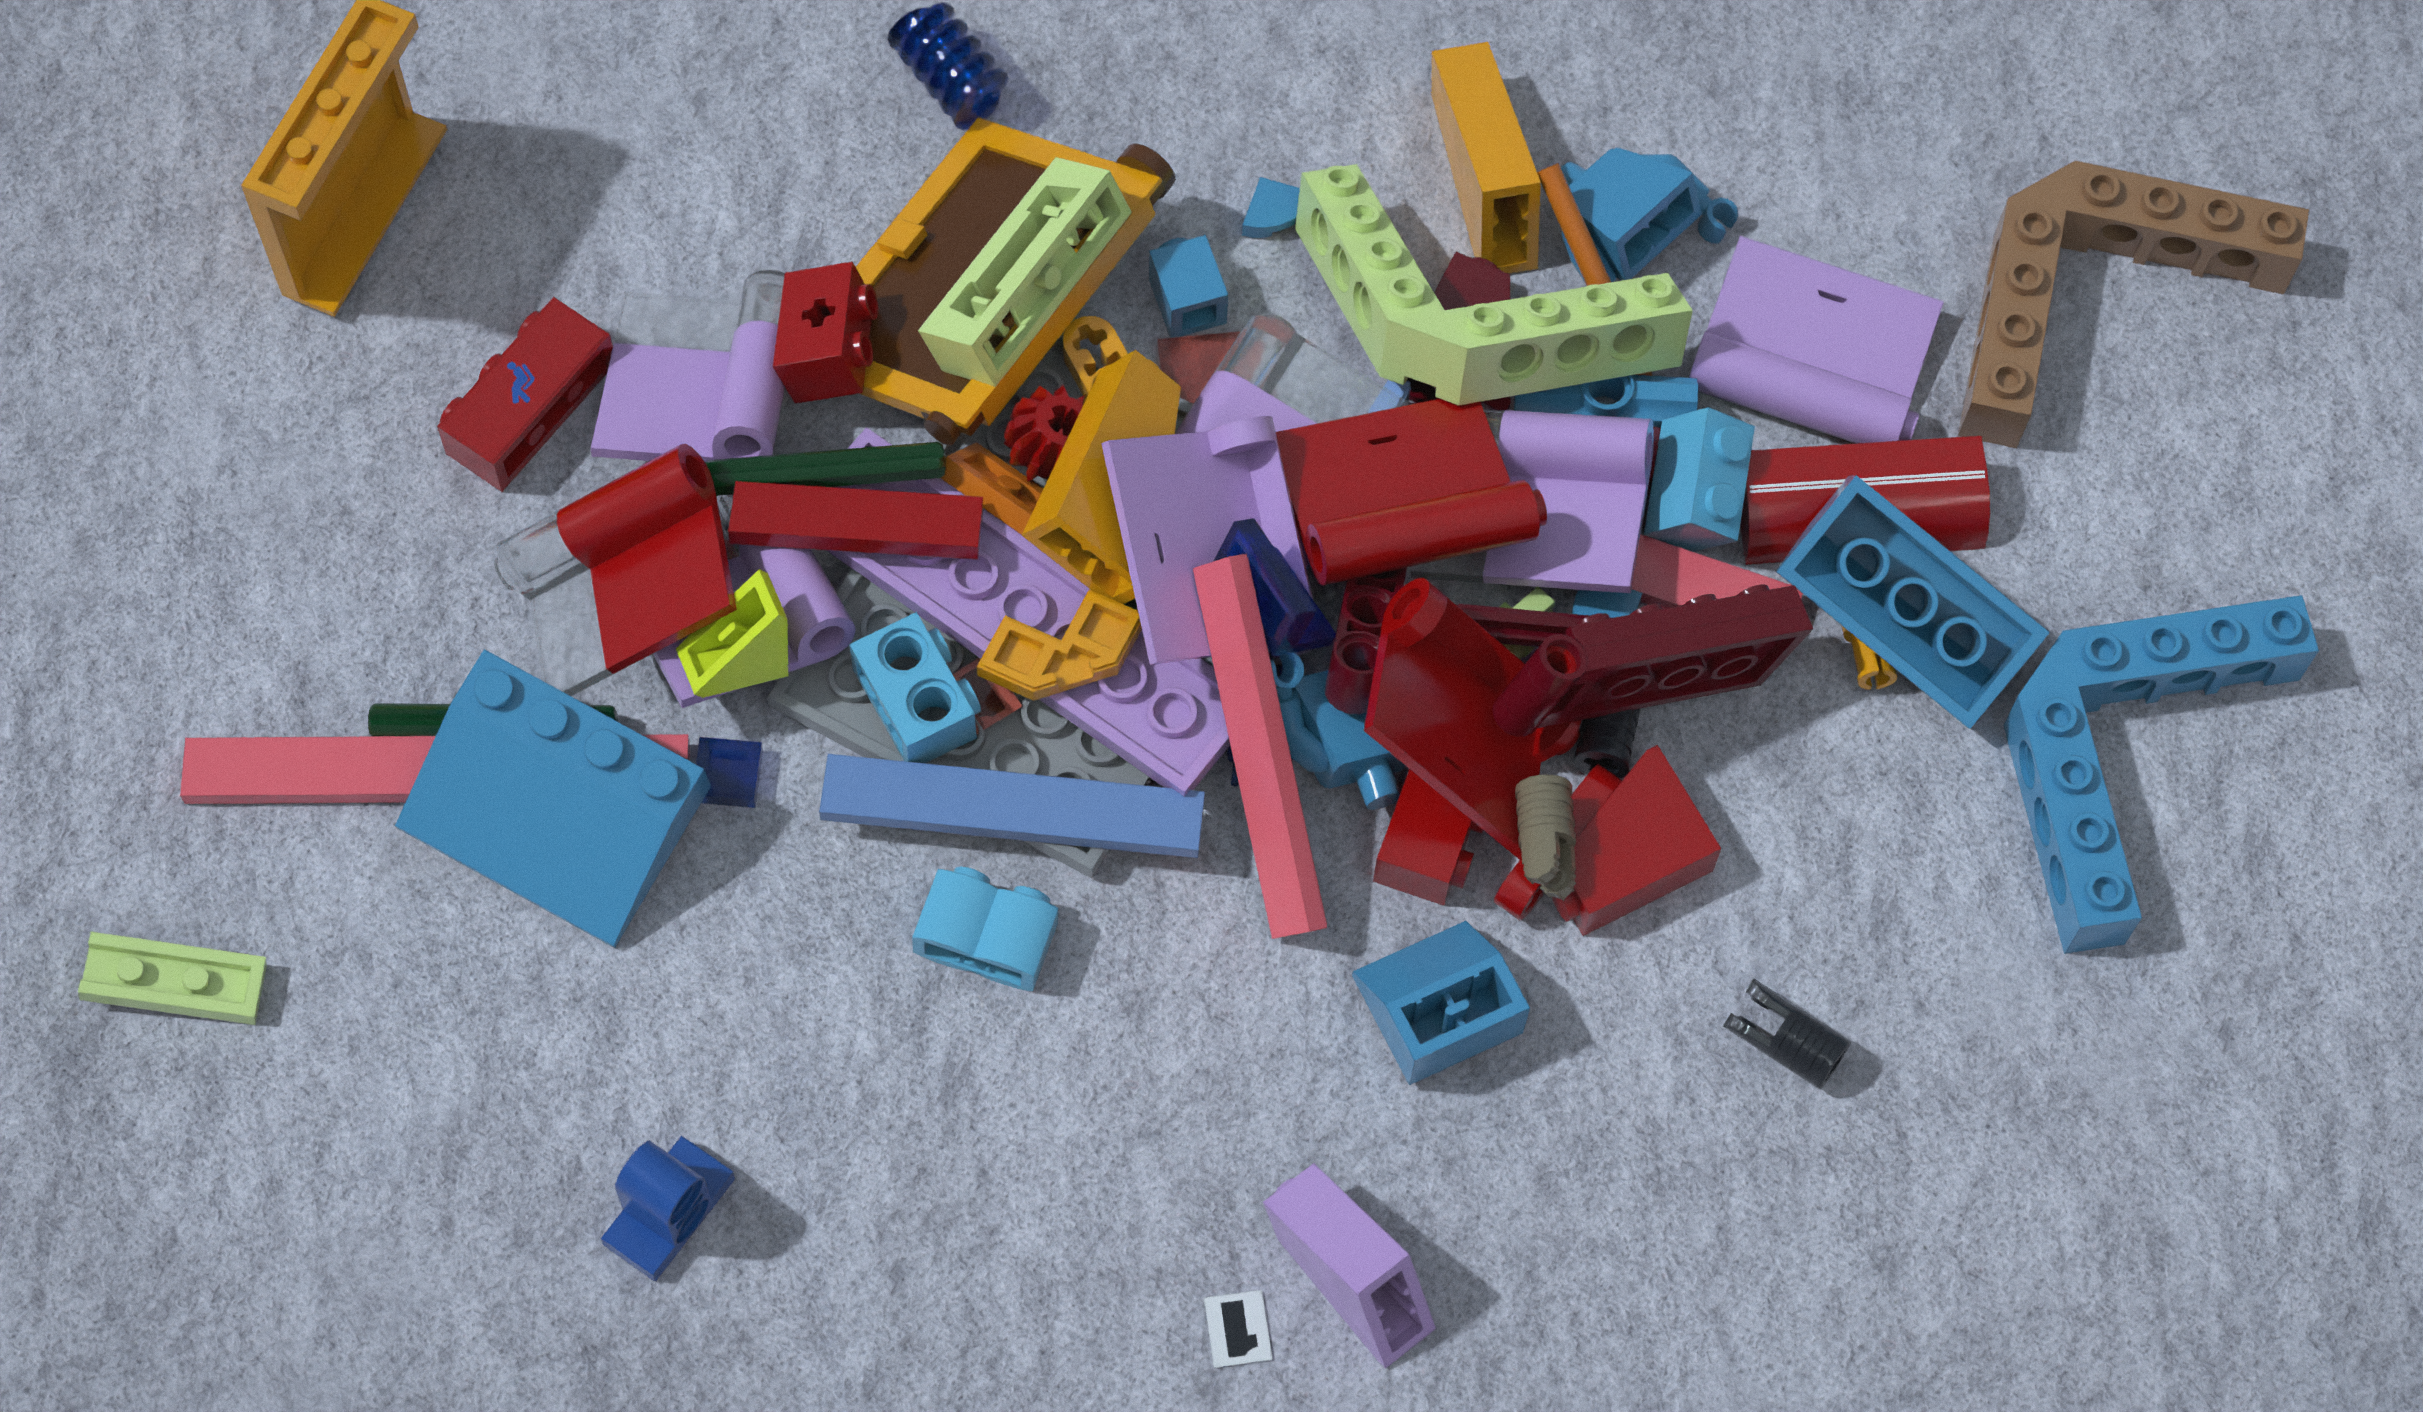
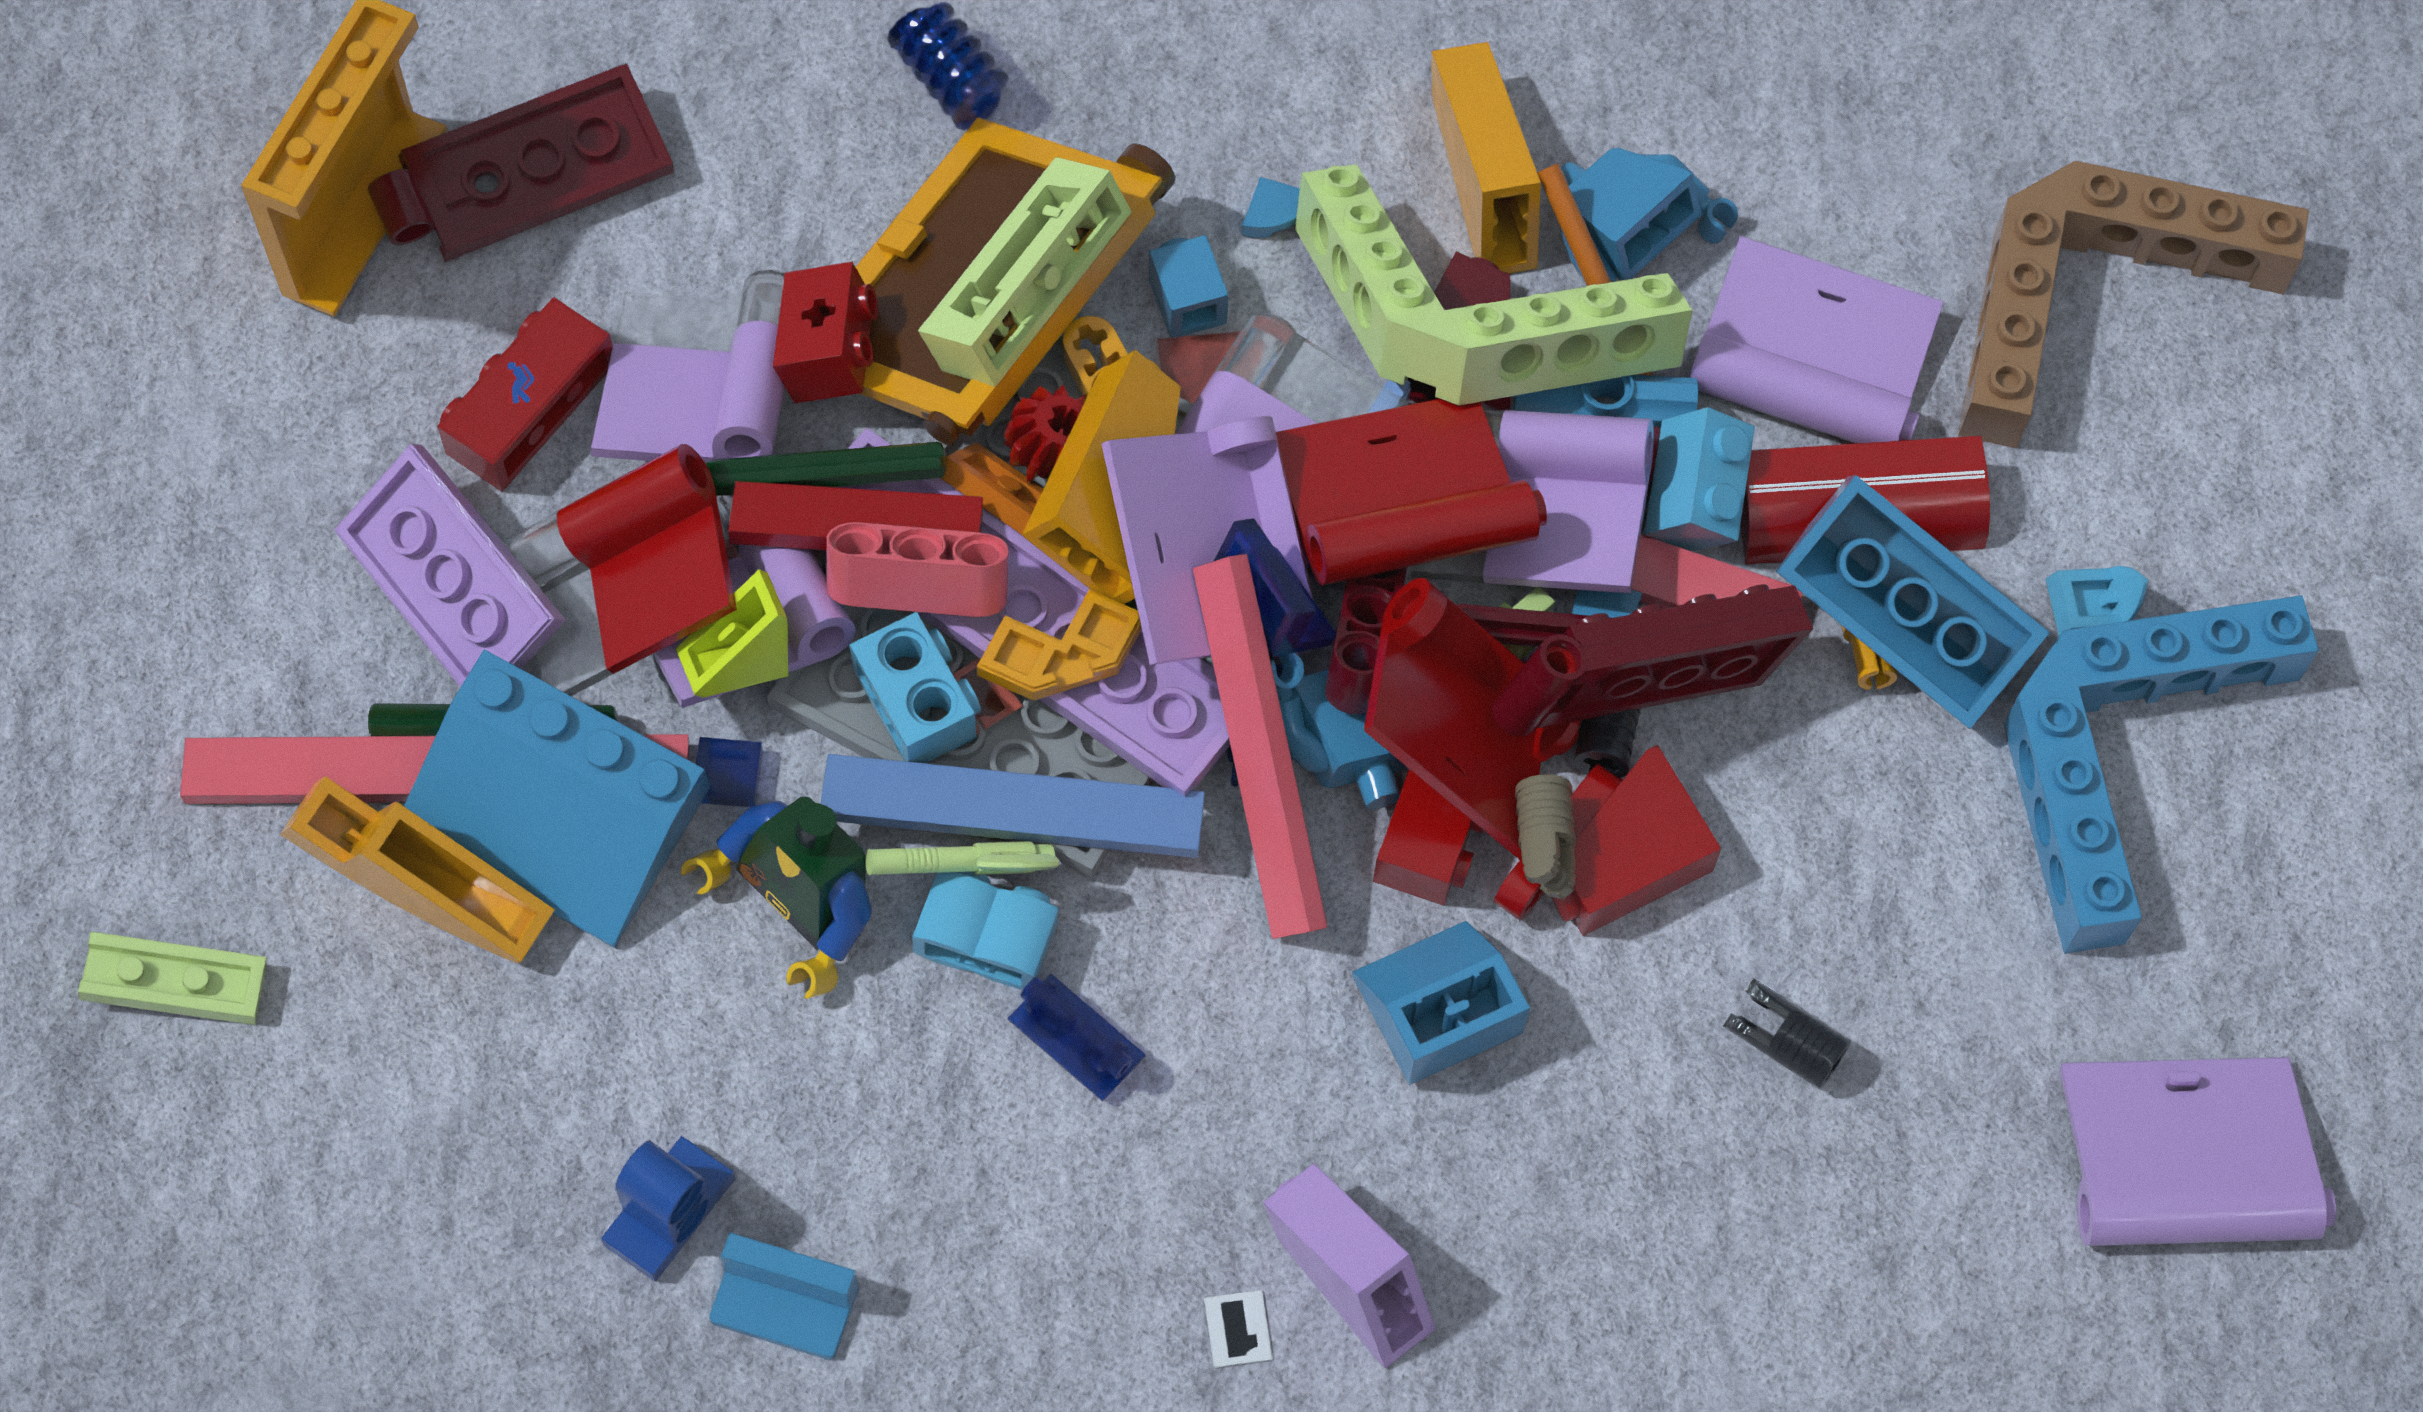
none -> light orange slope [279,776,555,964]
none -> lavender tile [334,443,566,687]
none -> dark red hinge [367,63,674,262]
none -> torso [681,796,872,999]
none -> dark azure panel [709,1232,859,1360]
none -> coral beam [826,522,1009,617]
none -> yellowish green piece [865,841,1059,875]
none -> clear blue hinge [1008,974,1146,1102]
none -> medium azure plate [2045,566,2149,636]
none -> lavender door [2060,1057,2336,1246]

